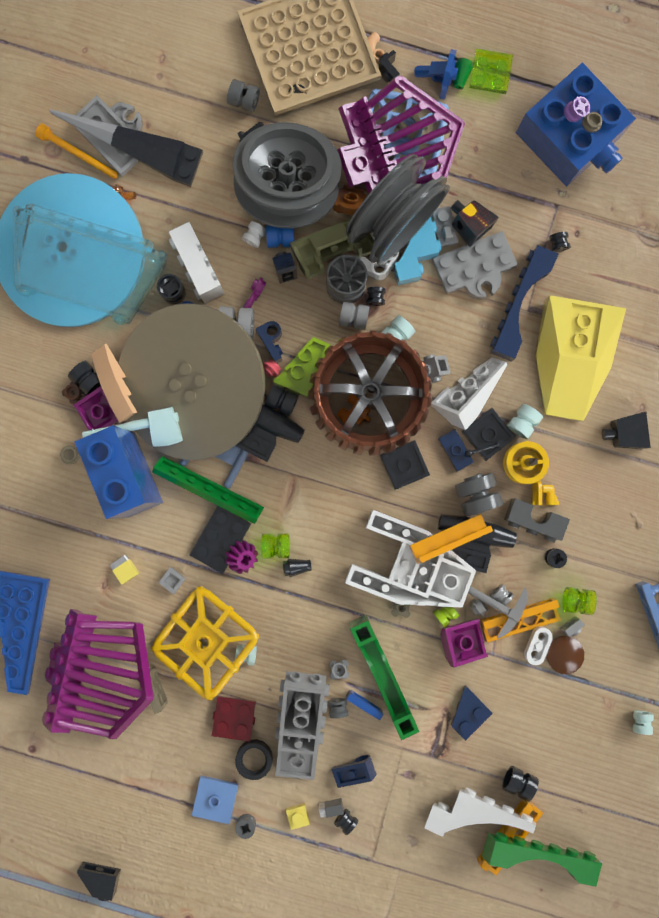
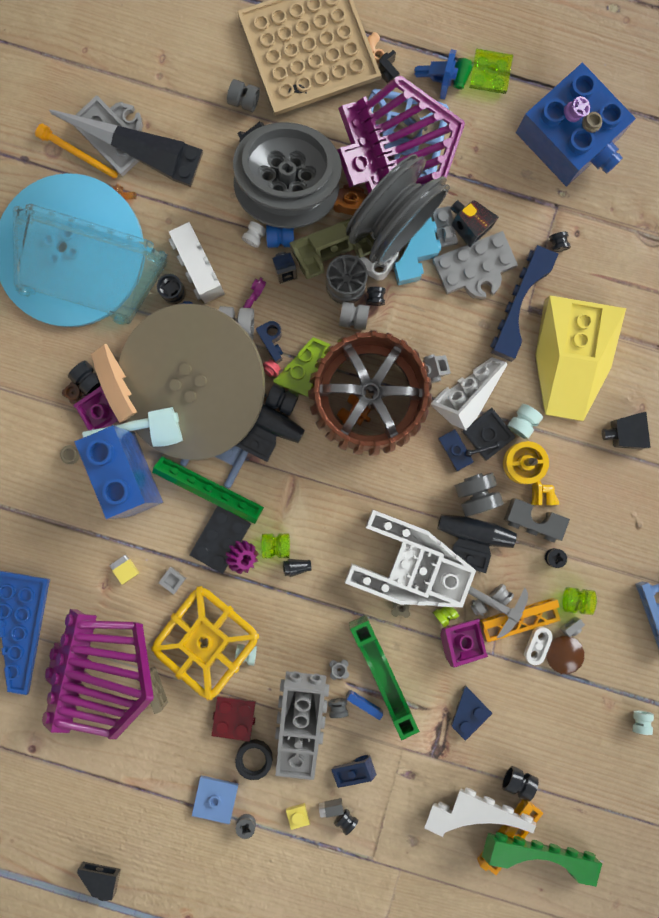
black plate [380,440,430,490] -> none
light aqua wheel [381,315,416,340] -> none
light orange fence [409,514,493,564] -> none

